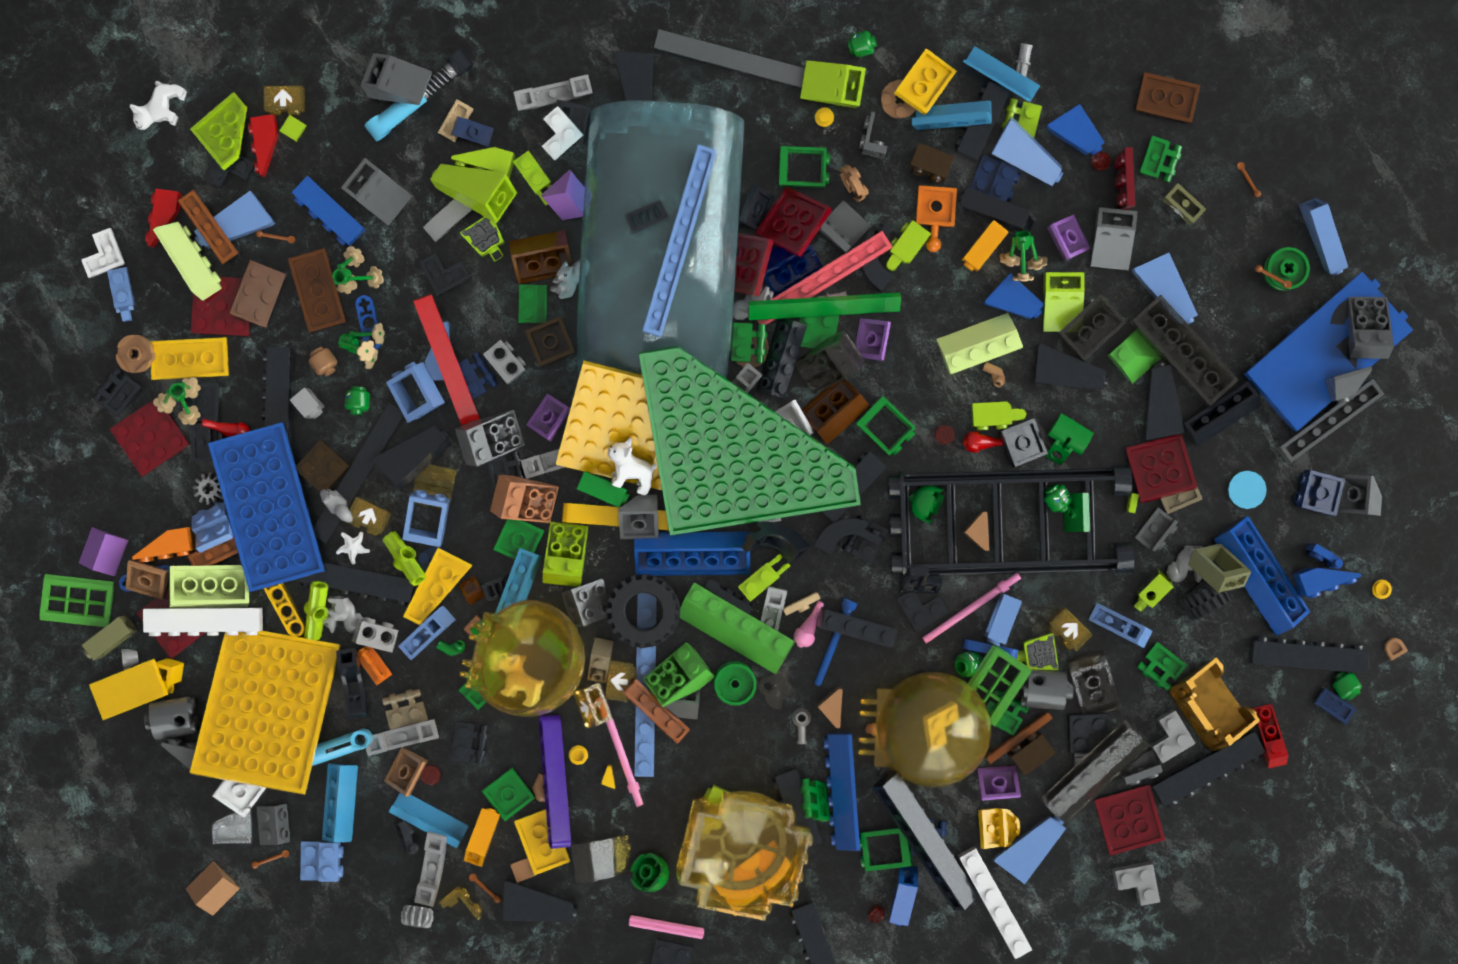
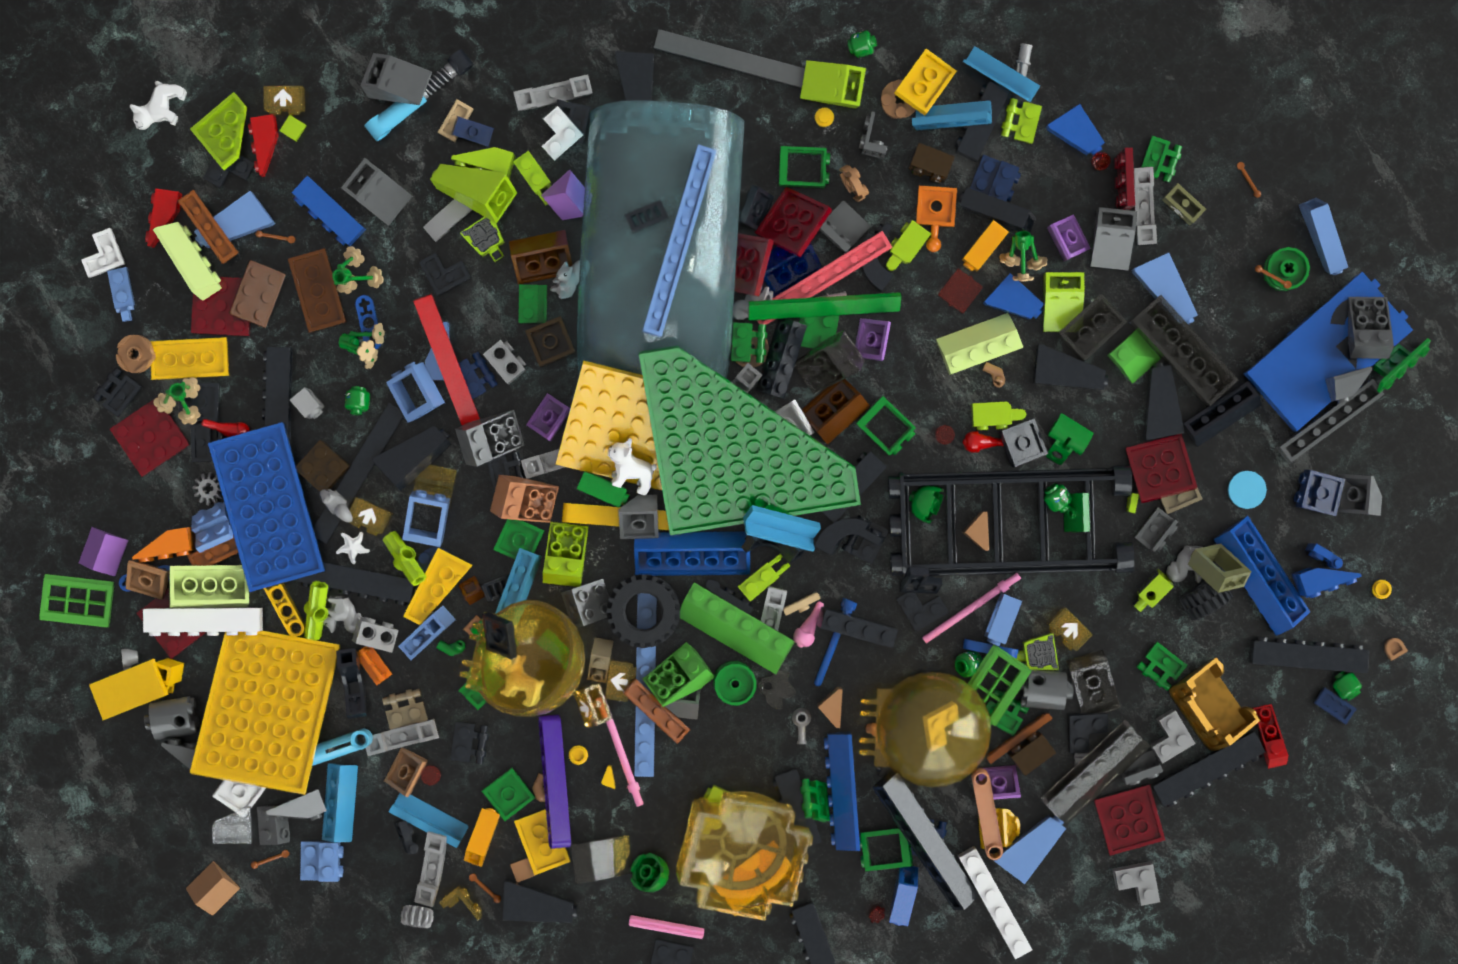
olive window [82,615,138,660] -> none
medium nougat head [309,347,337,376] -> none
medium blue slope [992,117,1063,186] -> none
medium blue slope [1088,603,1153,648] -> none
reddish brown plate [1135,72,1200,123] -> none
none -> slope [261,790,327,821]
none -> black plate [482,612,517,660]
none -> dark azure panel [743,505,821,552]
none -> clear red piece [938,268,983,314]
none -> nougat piece [972,768,1003,860]
none -> light grey slope [1134,167,1157,245]
none -> green bracket [1373,338,1431,393]

